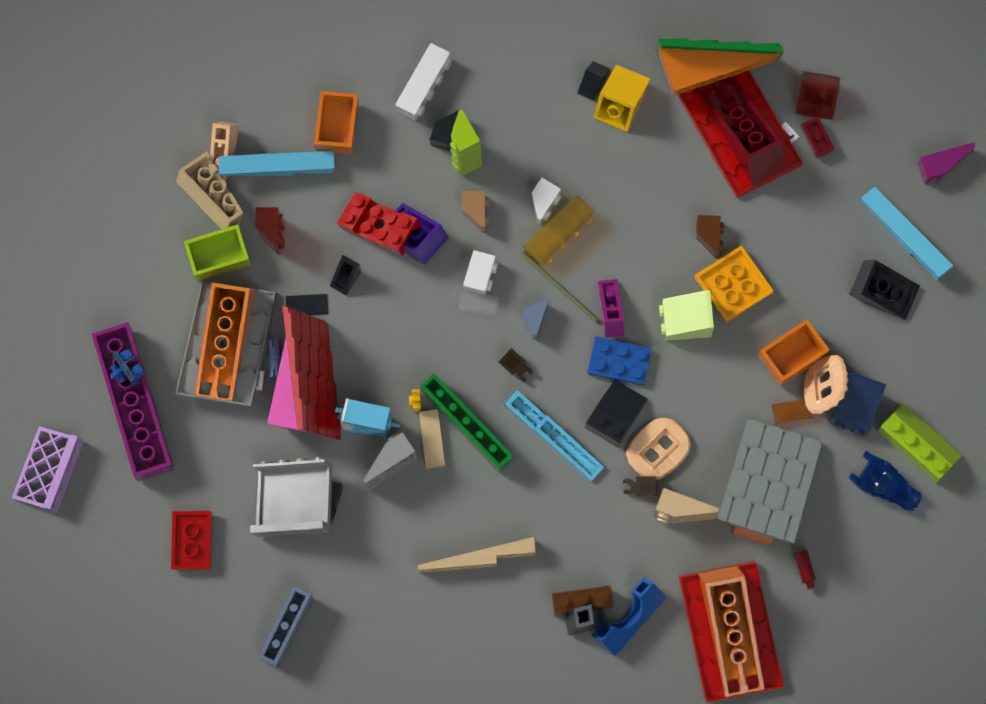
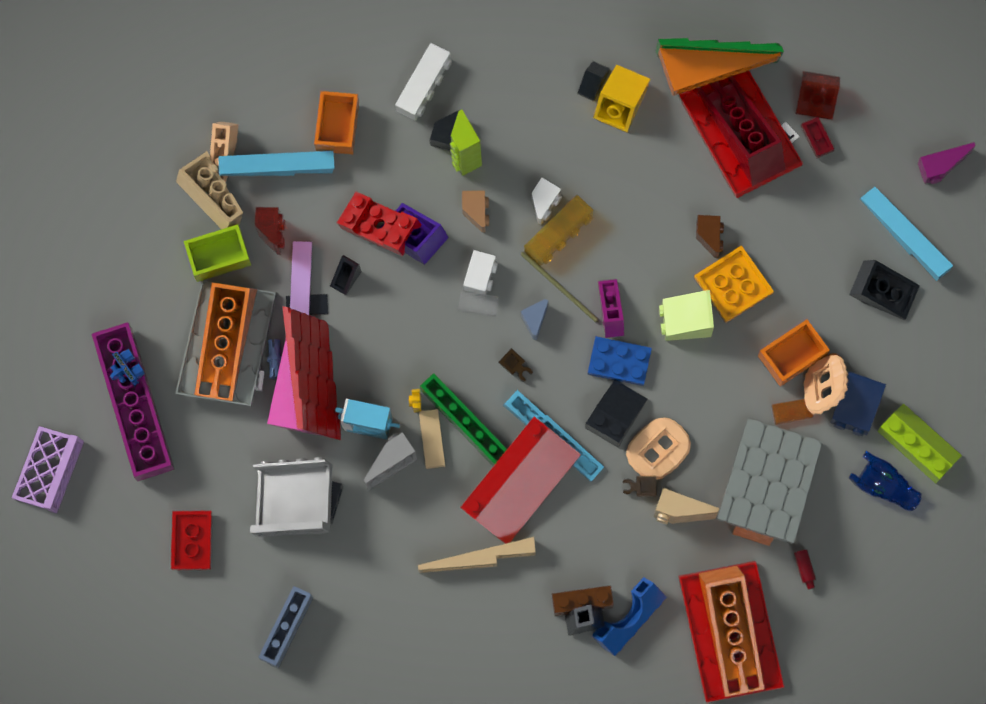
none -> lavender tile [290,241,312,315]
none -> slope [460,416,581,544]

